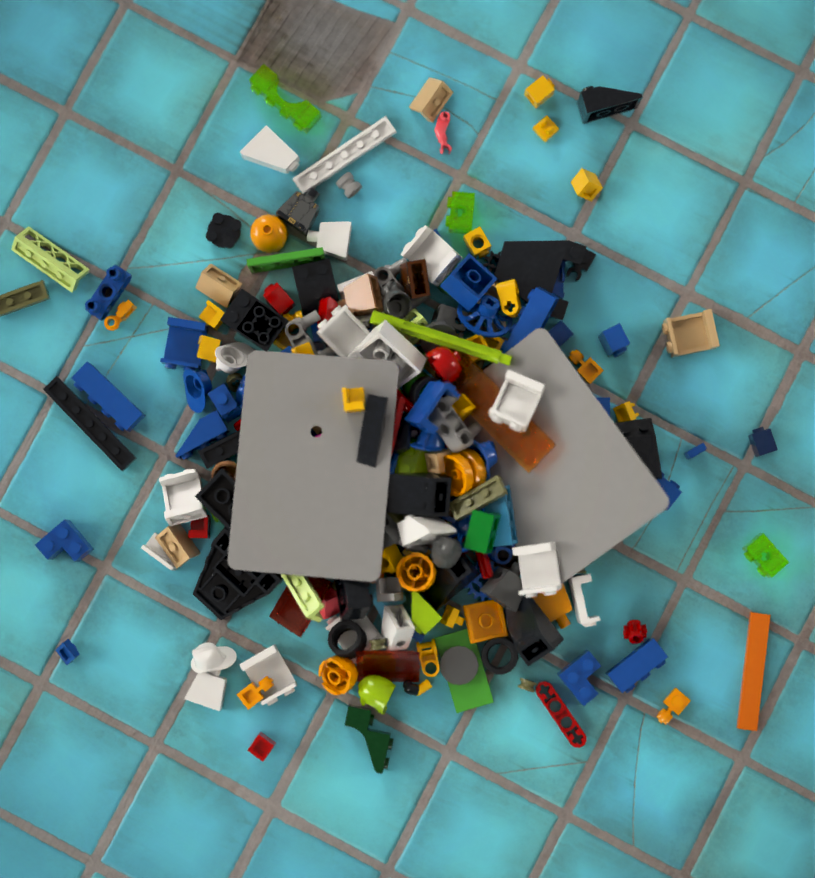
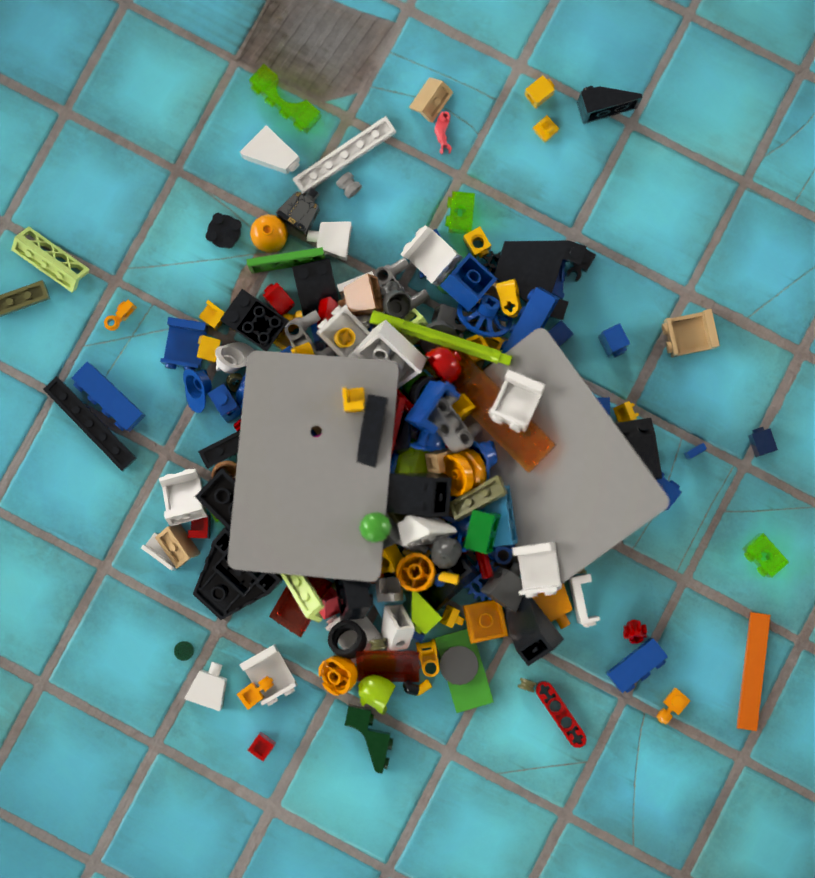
blue brick [35,519,94,562] -> none
blue plate [56,639,80,665] -> none
blue piece [85,265,132,321] -> none
blue slope [175,410,230,460] -> none
white piece [191,642,237,673] -> none
tan panel [196,264,242,308] -> none
reddish brown torso [400,259,430,299] -> none
black tyre [481,637,518,674] -> none
blue brick [557,650,601,706] -> none
light orange plate [568,349,604,384] -> none
yellow panel [571,168,603,202] -> none
none -> clear green tile [174,641,194,661]
none -> yellow wheel [334,328,356,348]
none -> bright green hair [359,512,391,542]
none -> yellow arm [434,572,460,587]

